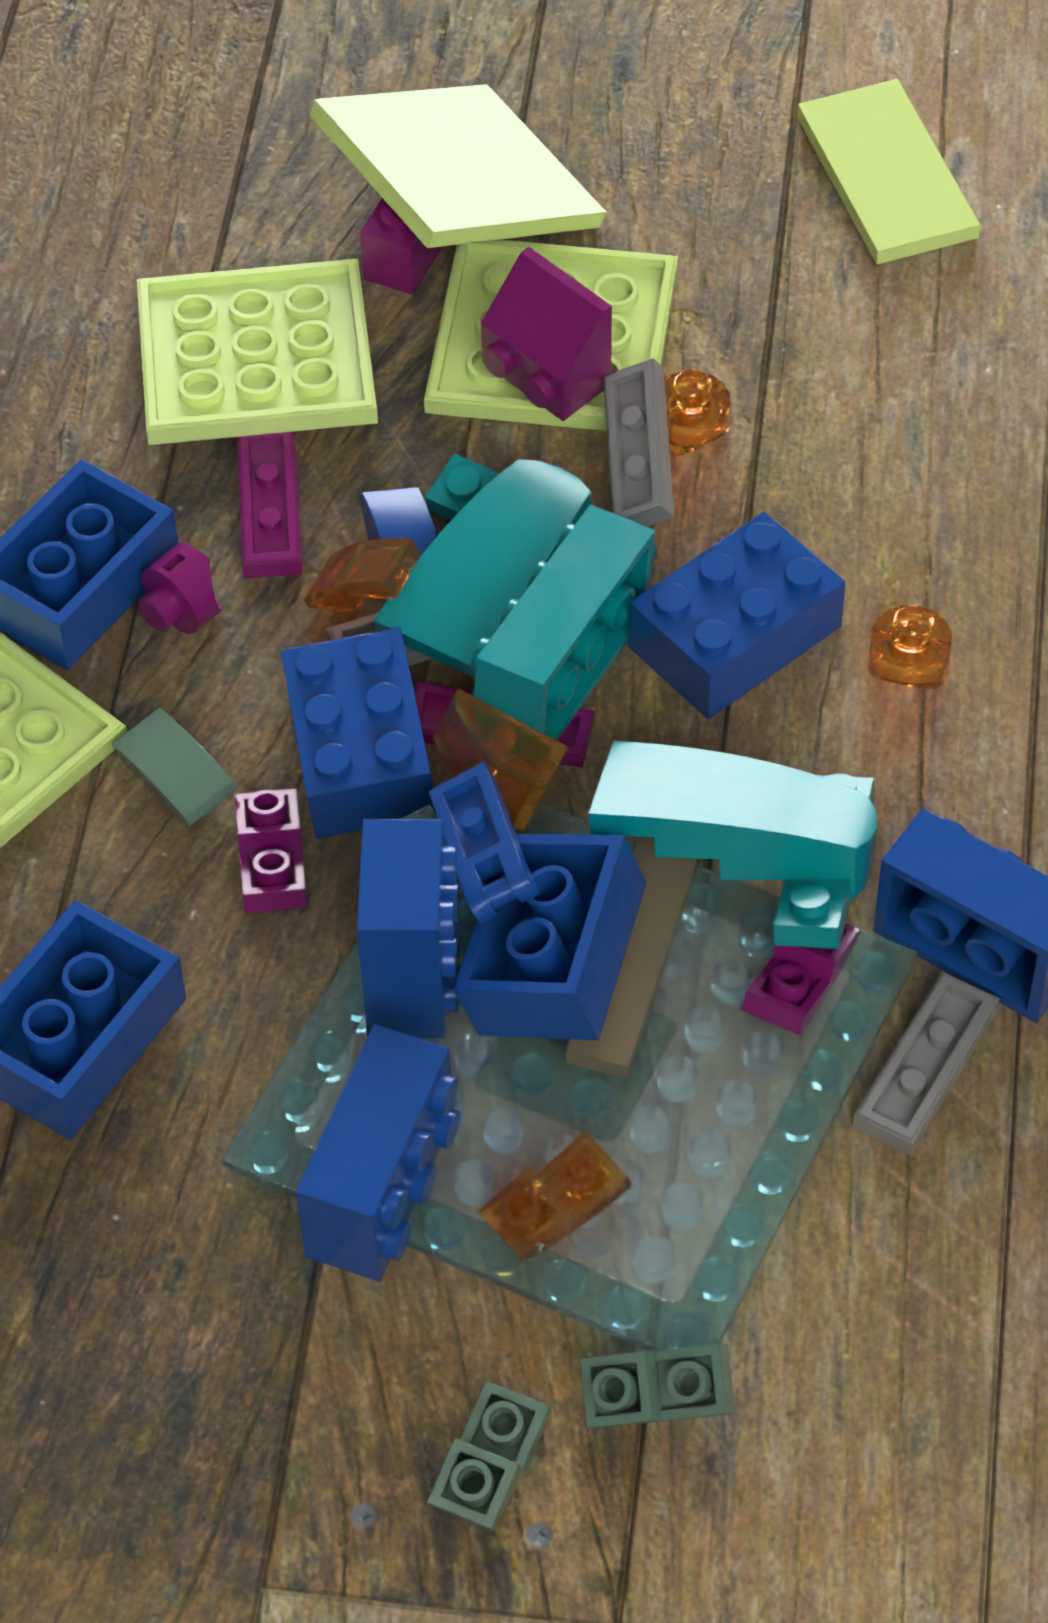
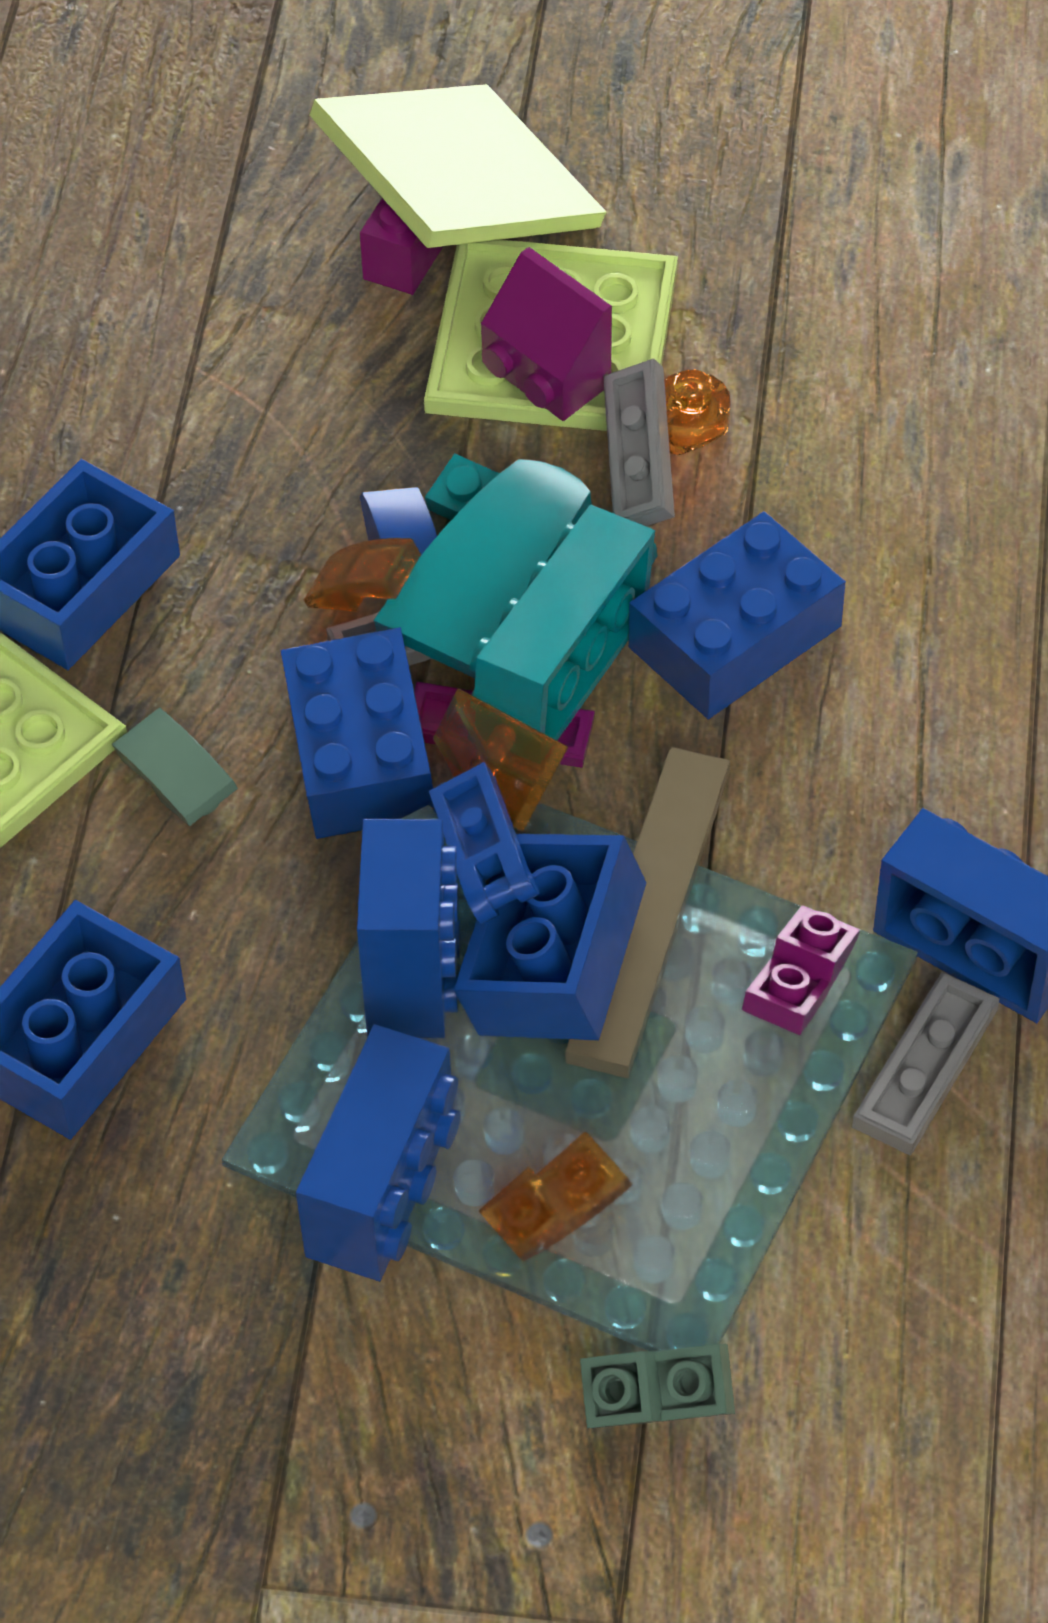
yellowish green tile [137,259,378,445] -> none
magenta piece [138,542,224,634] -> none
magenta slope [235,788,308,913] -> none
magenta tile [237,431,303,578] -> none
sand green slope [427,1380,552,1532] -> none
slope [588,741,877,949] -> none
yellowish green tile [797,79,980,265] -> none
clear orange piece [868,605,952,689] -> none

